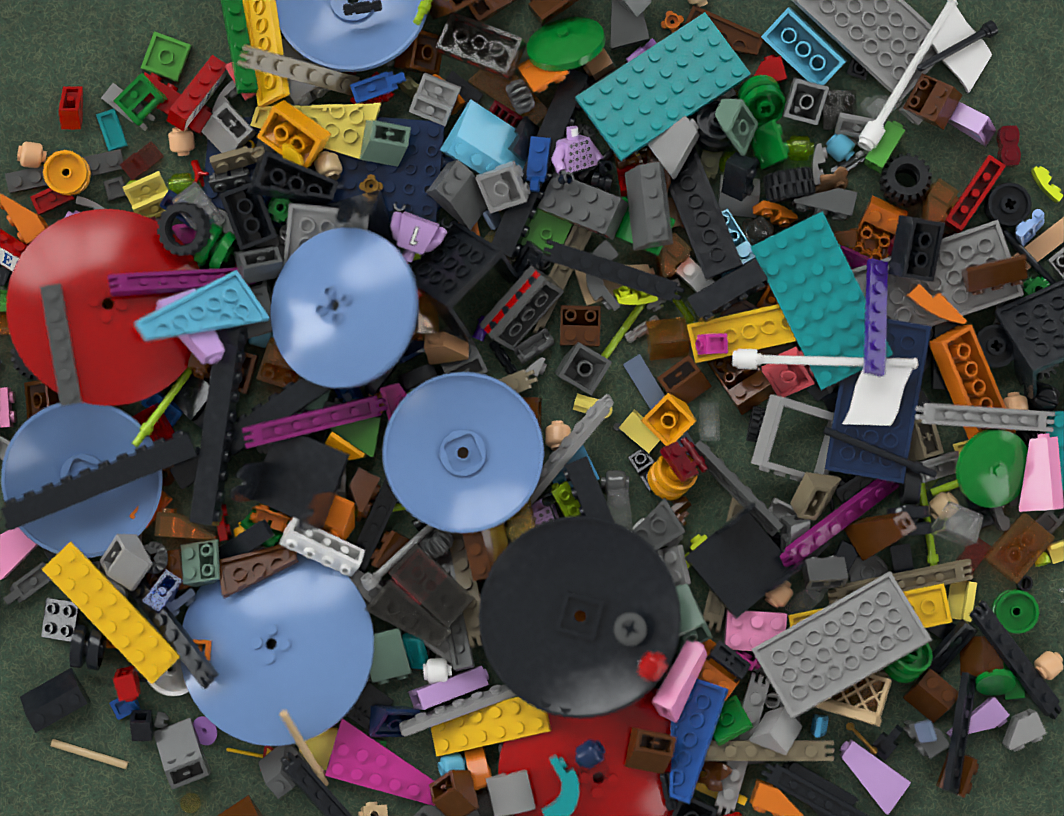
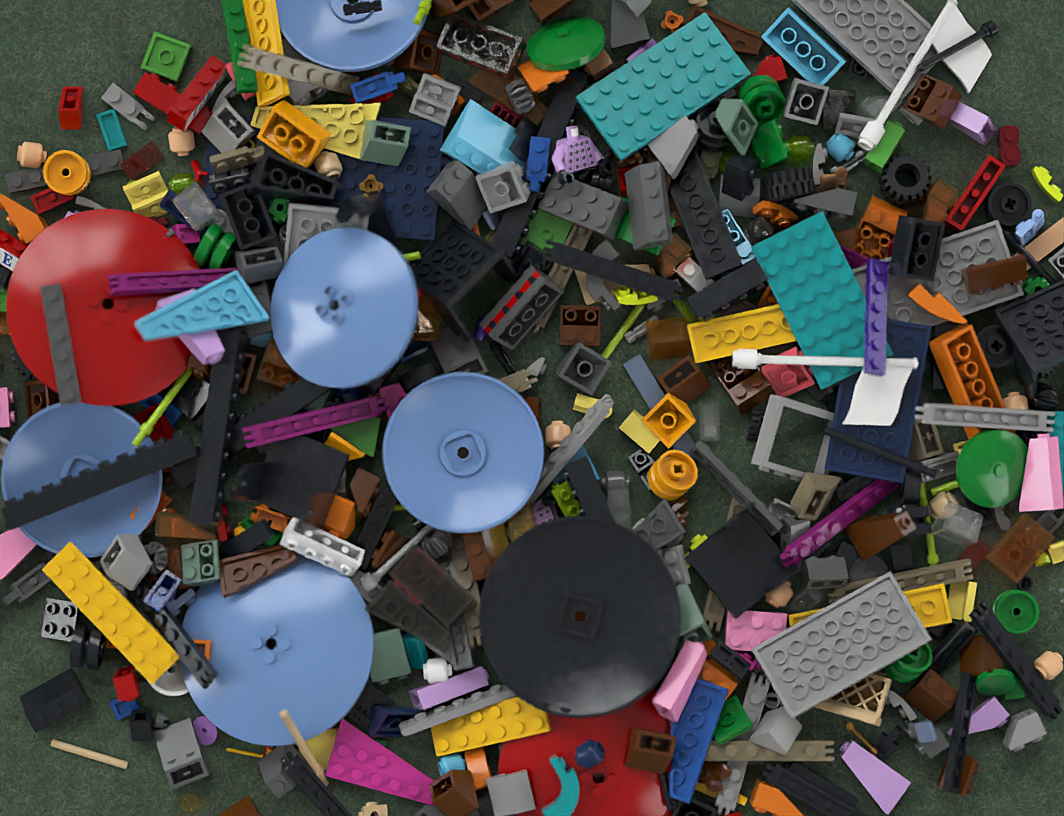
dark grey tile [103,176,126,201] -> none
green plate [114,73,167,126] -> none
black tyre [157,202,212,255] -> none
yellow tile [282,143,304,166] -> none
lavender torso [390,202,453,262] -> none
medium nougat slope [424,331,469,365] -> none
dark grey hinge [513,327,555,364] -> none
dark grey gear [614,613,646,645] -> none
red head [637,651,667,682] -> none
dark red plate [659,437,708,483] -> none
dark pink bracket [695,333,728,355] -> none
dark azure slope [810,714,829,737] -> none
none -> light grey slope [882,689,917,722]

